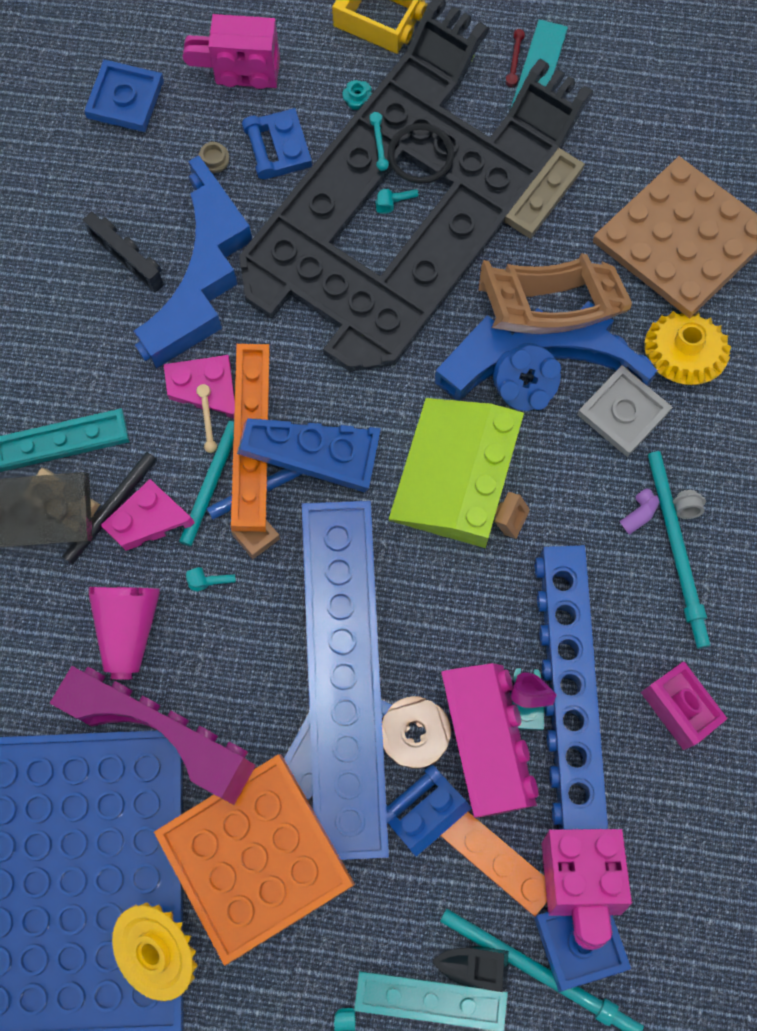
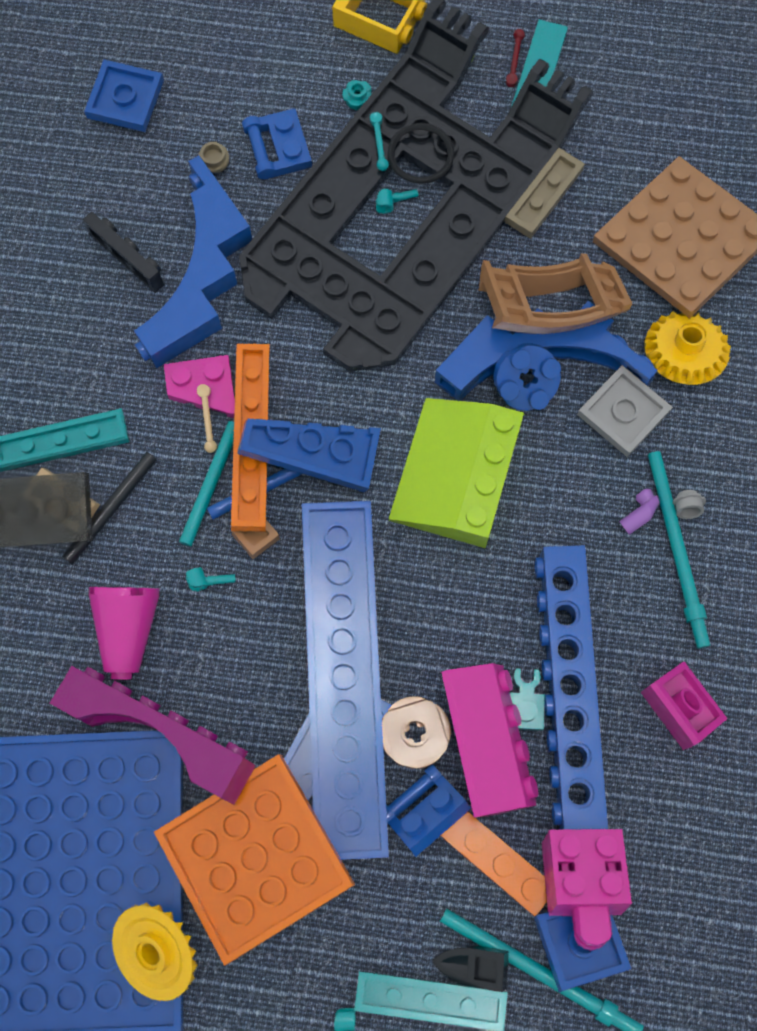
dark pink wing [101,479,195,551] -> none
dark pink brick [182,14,280,89] -> none
medium nougat plate [495,492,530,539] -> none
magenta tile [511,672,557,708] -> none

